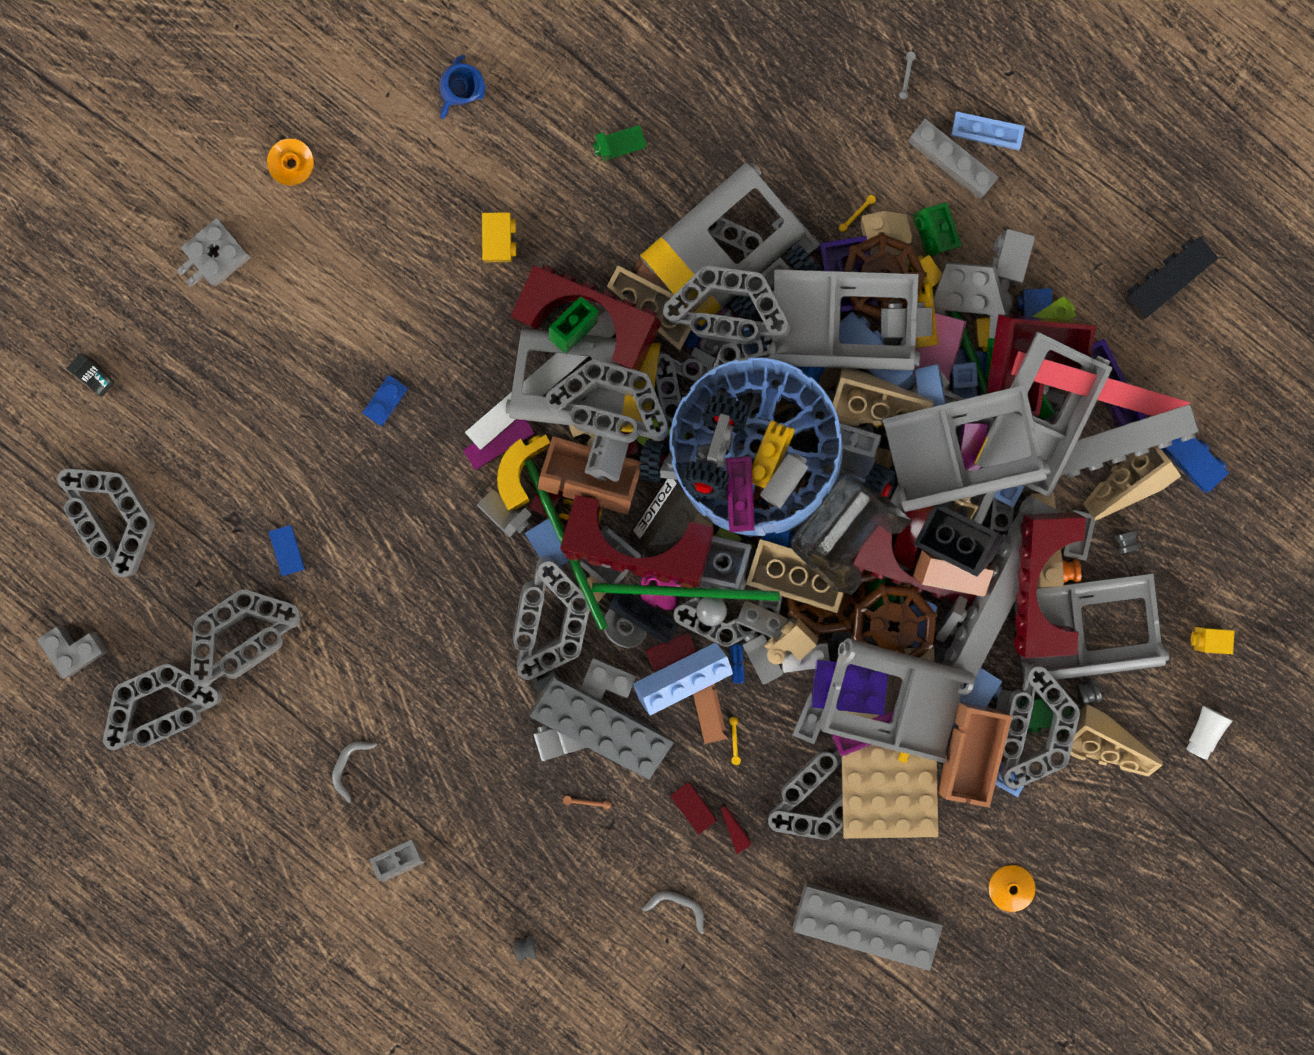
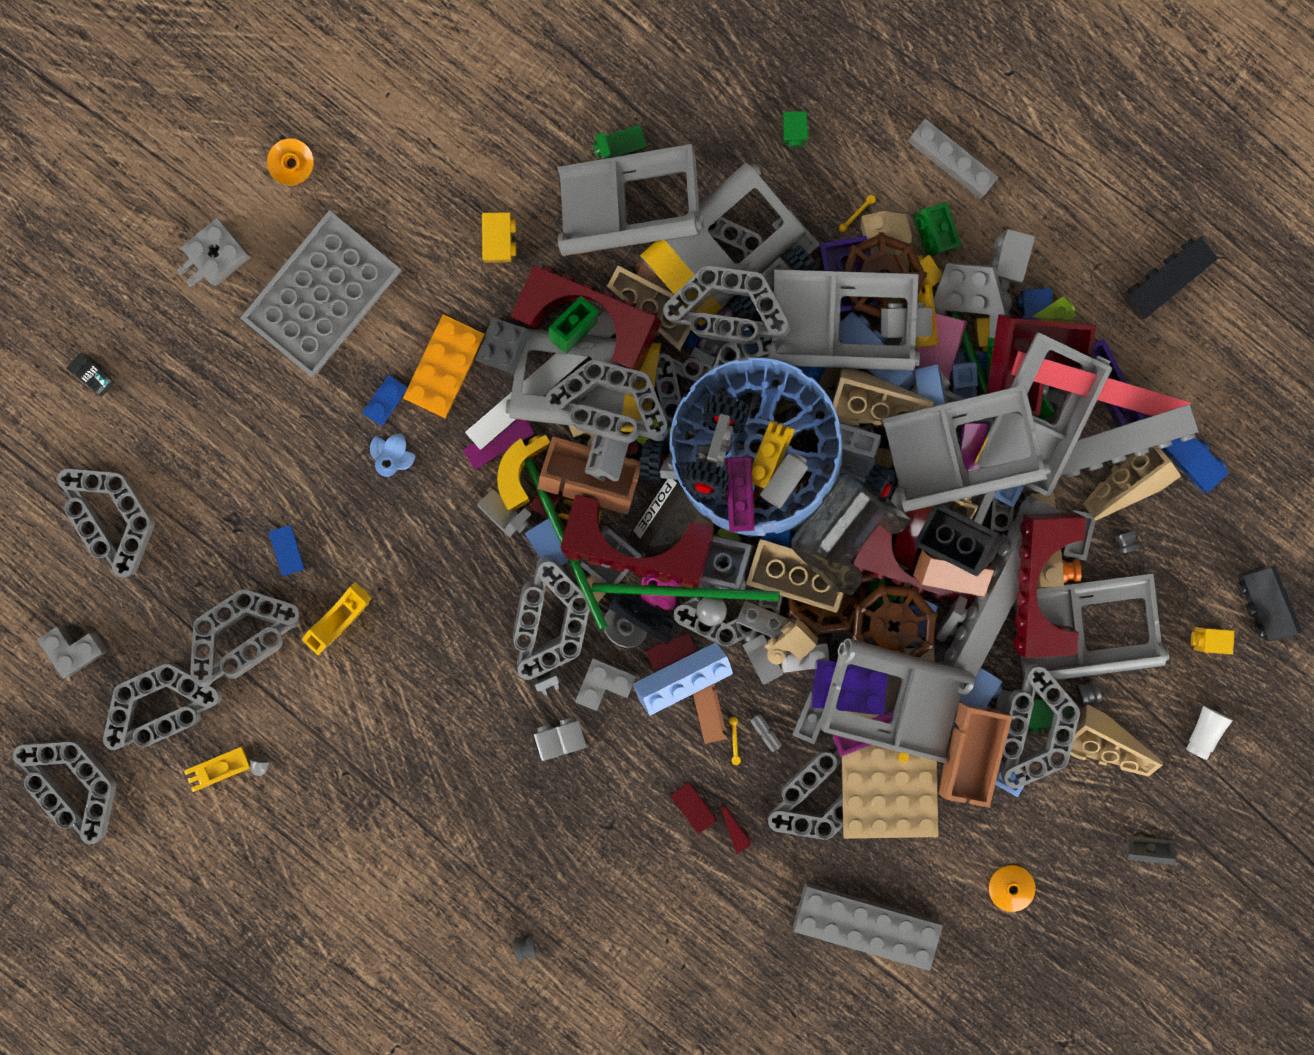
light grey animal [332,741,377,803] -> none
light grey hinge [369,839,426,882] -> none
blue piece [439,54,486,119] -> none
dark grey plate [529,675,674,780] -> none
nougat hinge [563,795,611,809] -> none
light grey animal [642,891,704,934] -> none
blue piece [730,643,745,684] -> none
light grey hinge [899,51,916,100] -> none
light blue plate [950,111,1025,150] -> none
none -> light grey piece [13,740,117,844]
none -> yellow hinge [184,746,250,792]
none -> light grey plate [240,210,402,378]
none -> light grey hinge [250,757,269,776]
none -> yellow arch [301,582,372,656]
none -> light blue plate [370,434,415,477]
none -> light orange plate [403,314,485,419]
none -> dark grey plate [475,317,531,375]
none -> light grey piece [558,144,704,256]
none -> light grey piece [751,714,781,752]
none -> green brick [782,111,808,148]
none -> dark grey plate [1126,835,1176,865]
none -> black slope [1237,565,1302,641]

